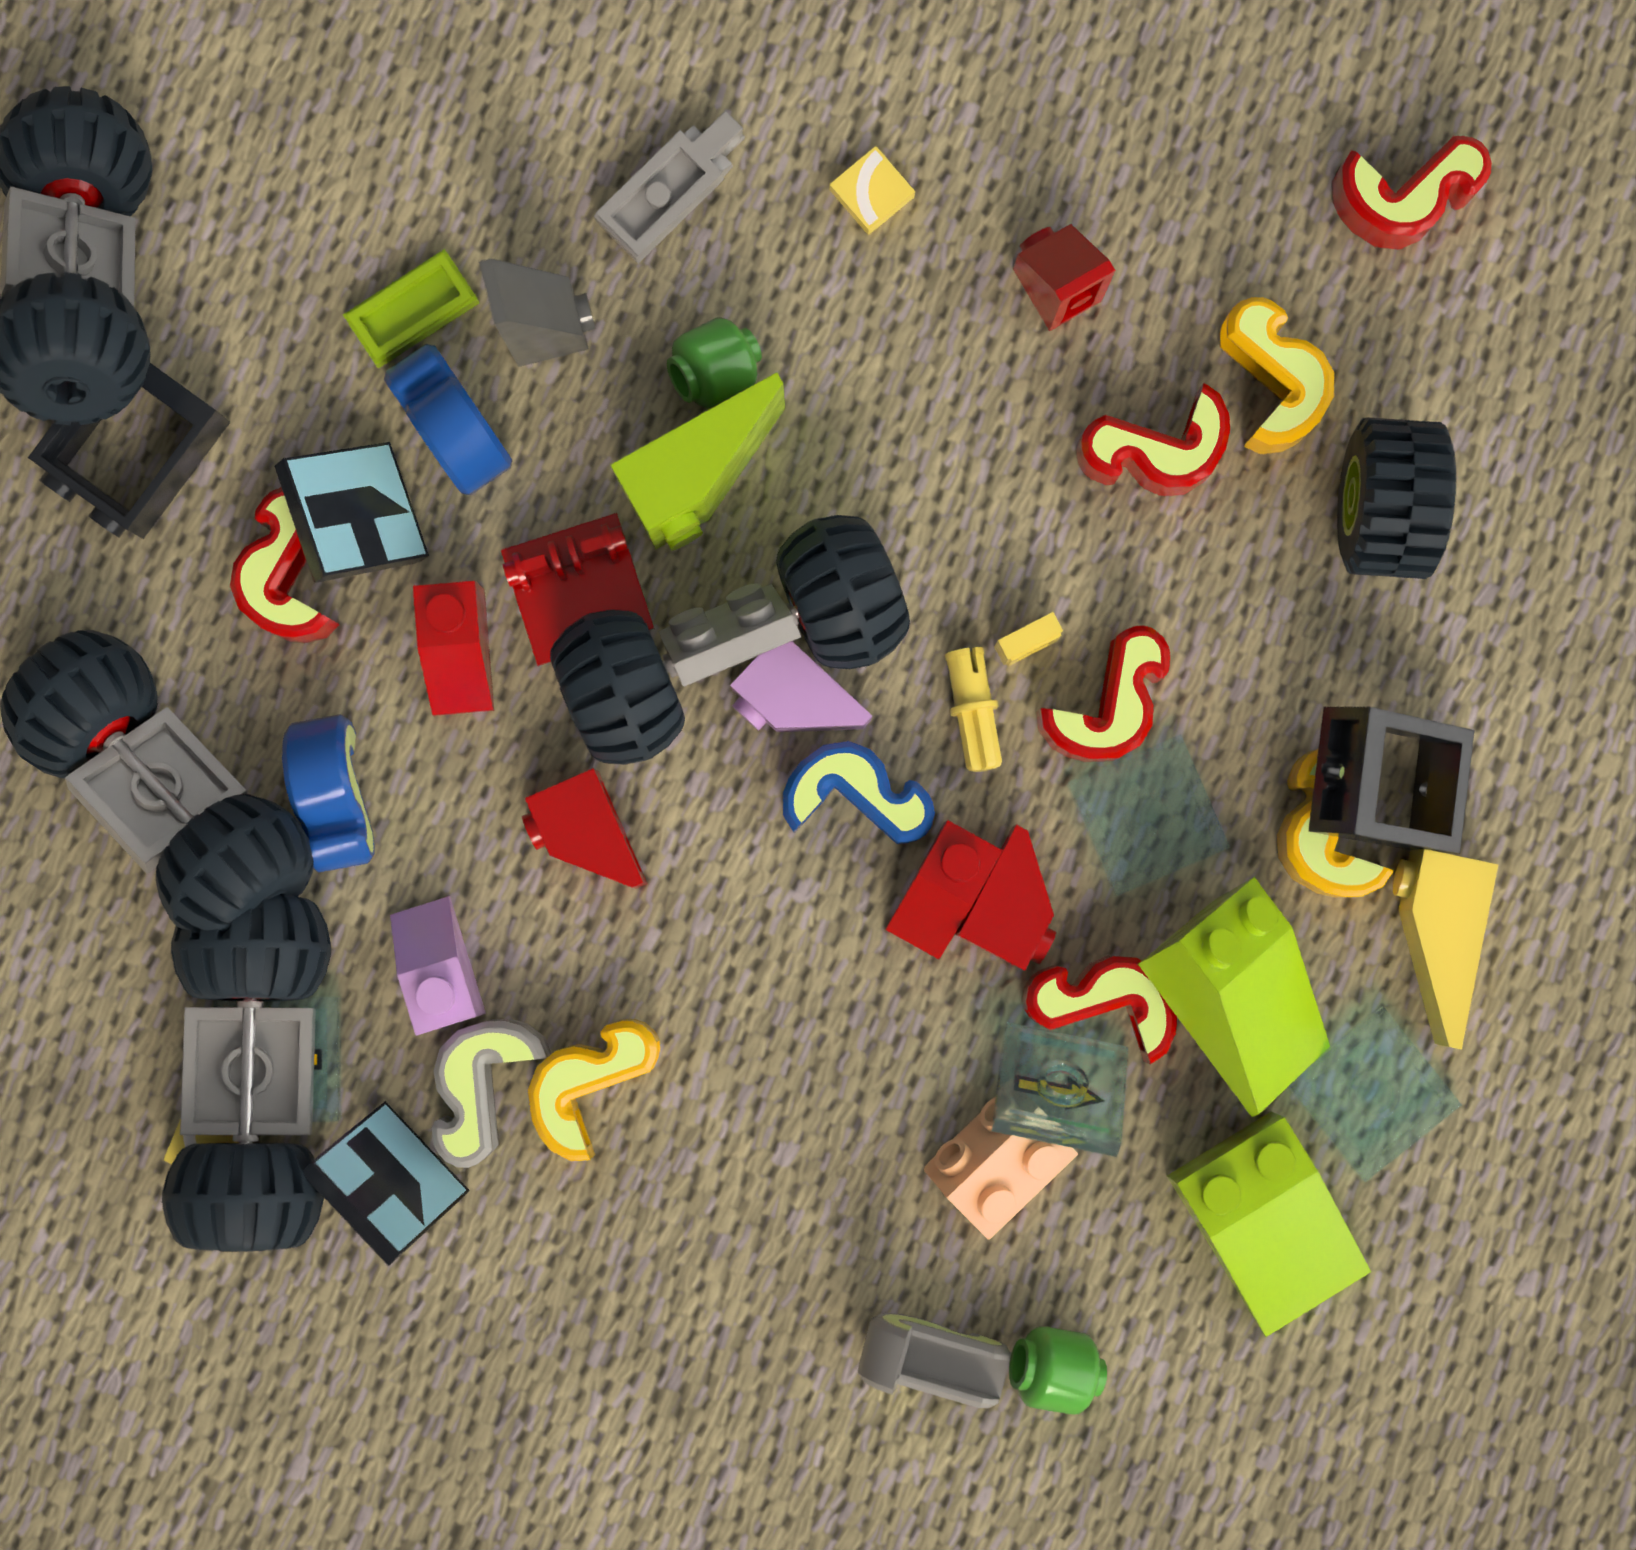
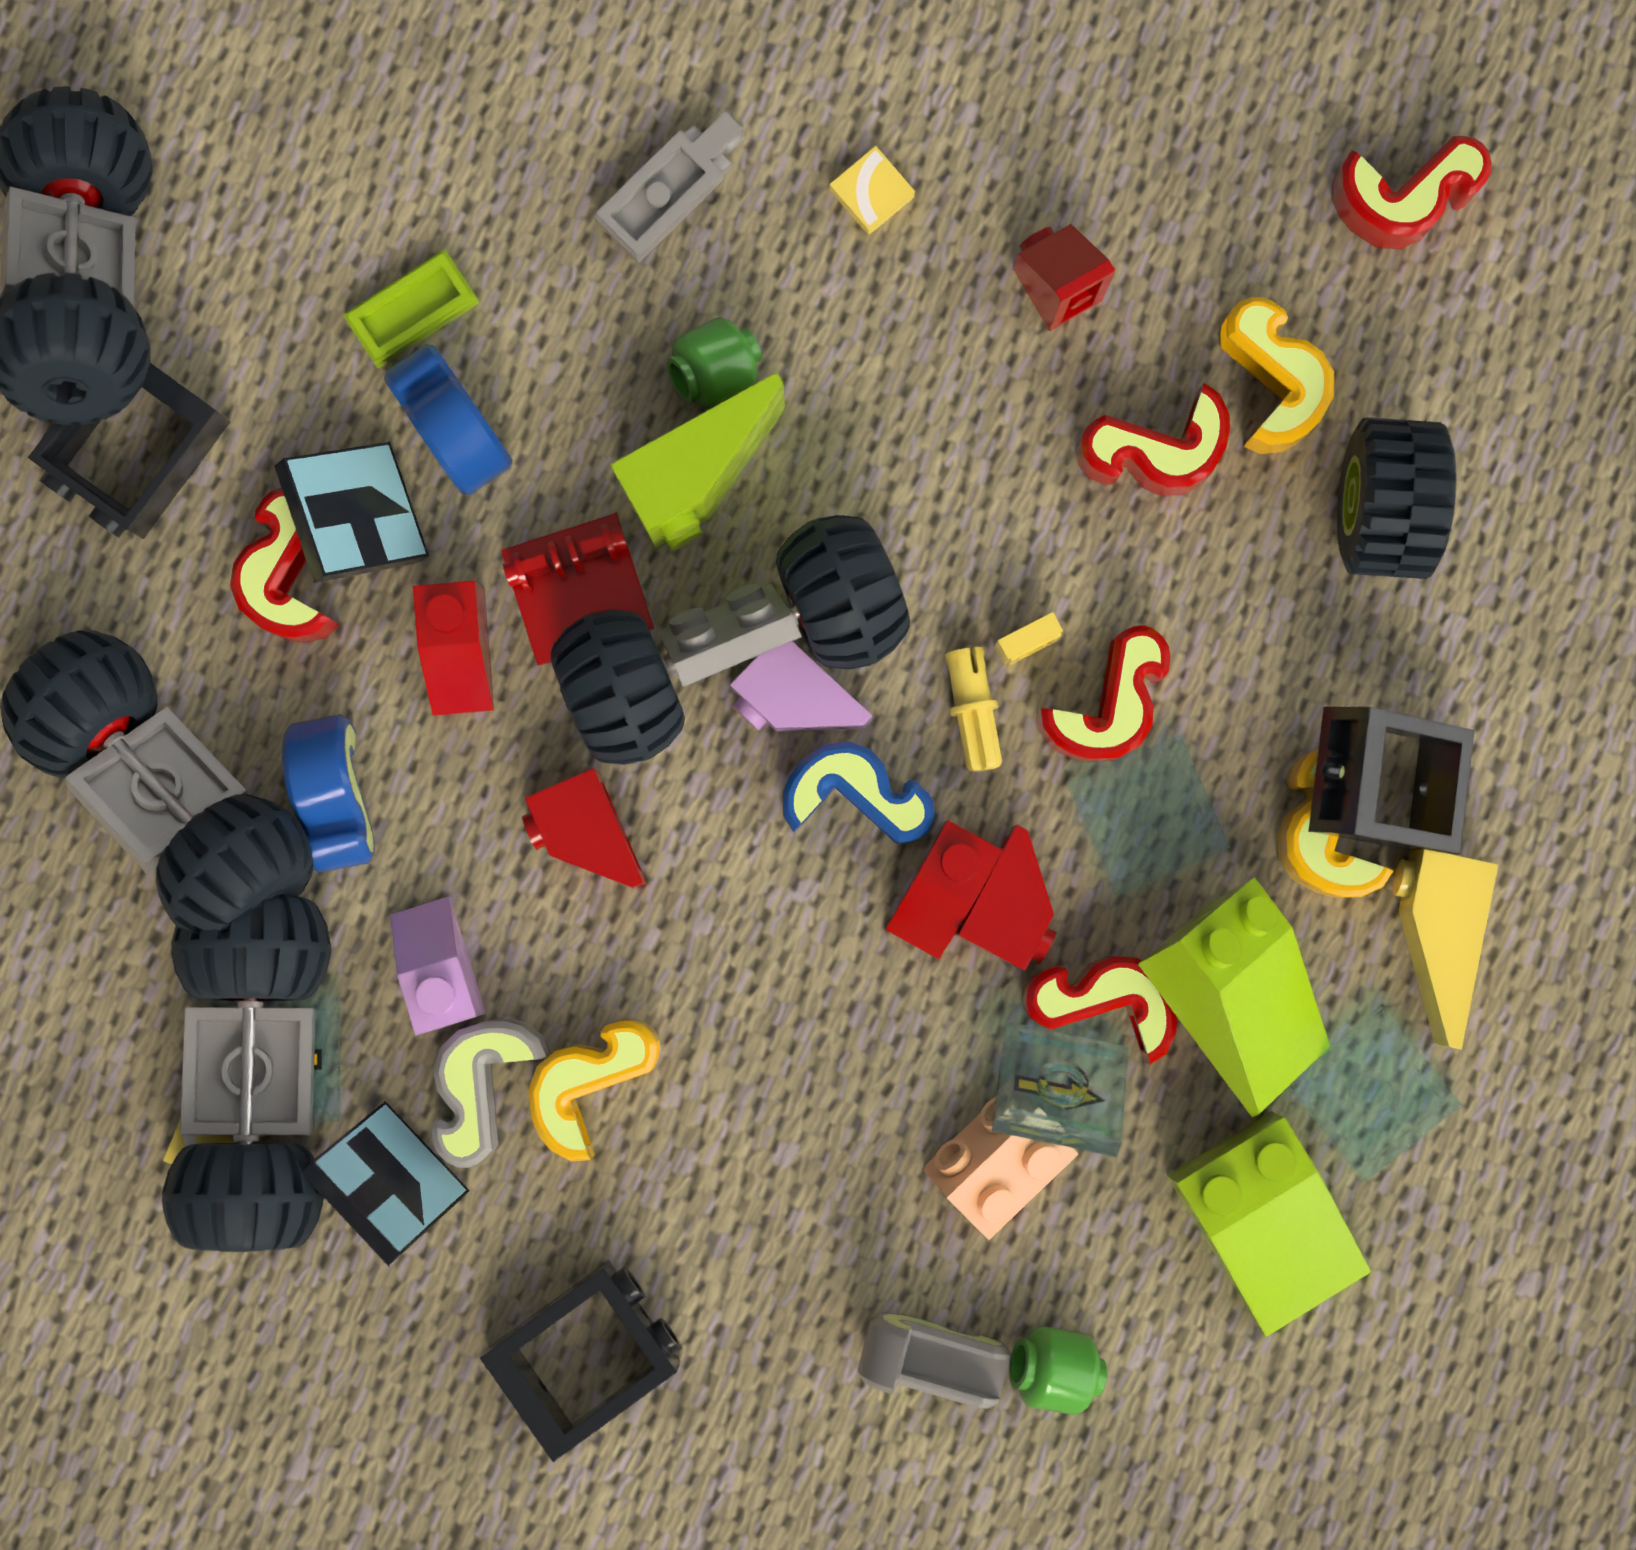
dark grey slope [479,258,596,367] -> none
none -> black window [480,1260,682,1462]

